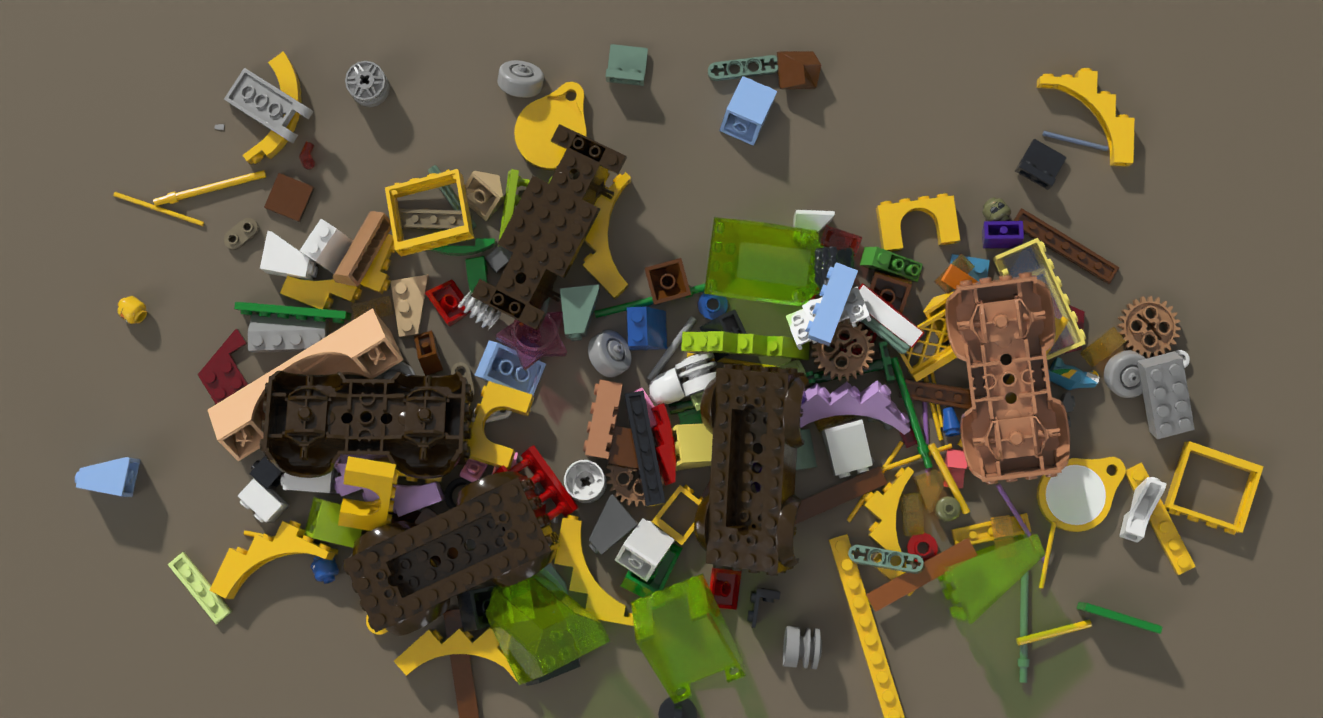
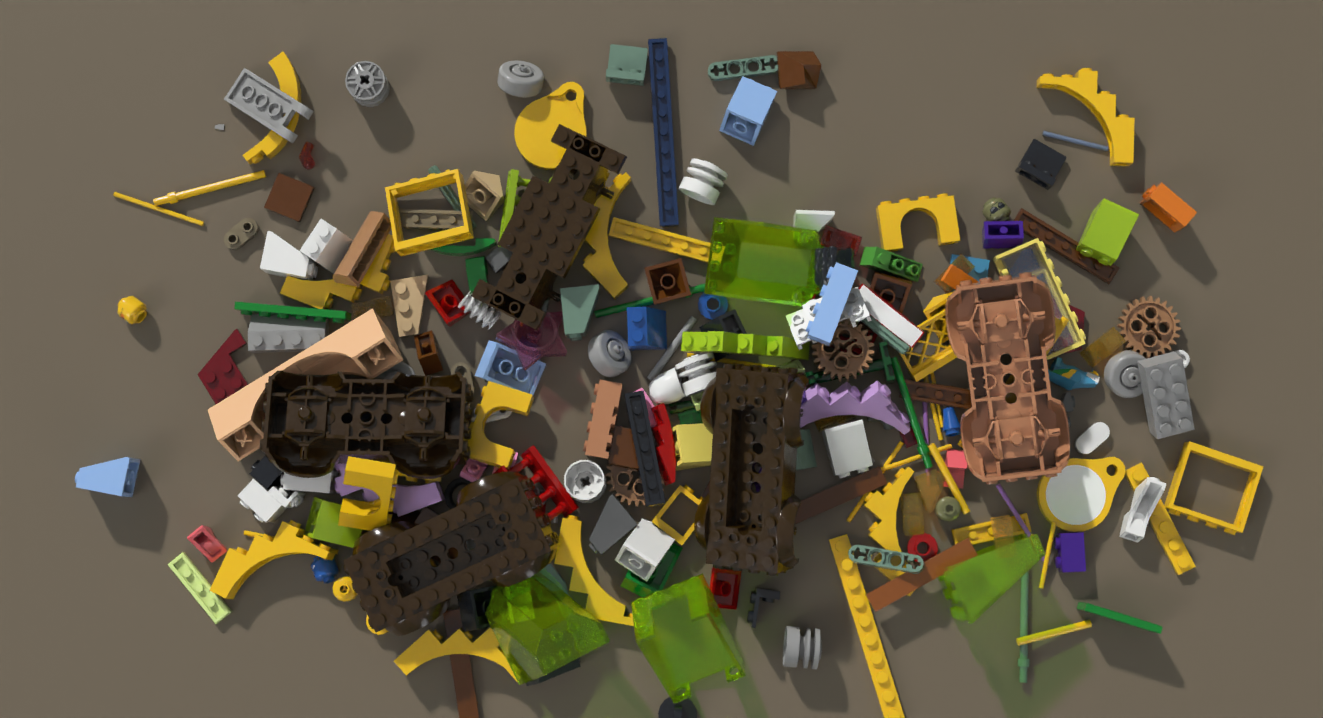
none -> coral slope [187,525,227,563]
none -> white bracket [268,486,305,508]
none -> yellow head [333,576,358,602]
none -> yellow plate [608,217,724,266]
none -> dark blue plate [648,38,679,227]
none -> white wheel [679,158,728,205]
none -> dark purple brick [1054,532,1086,572]
none -> white tile [1075,422,1110,454]
none -> lime slope [1076,198,1139,266]
none -> orange window [1140,182,1197,233]

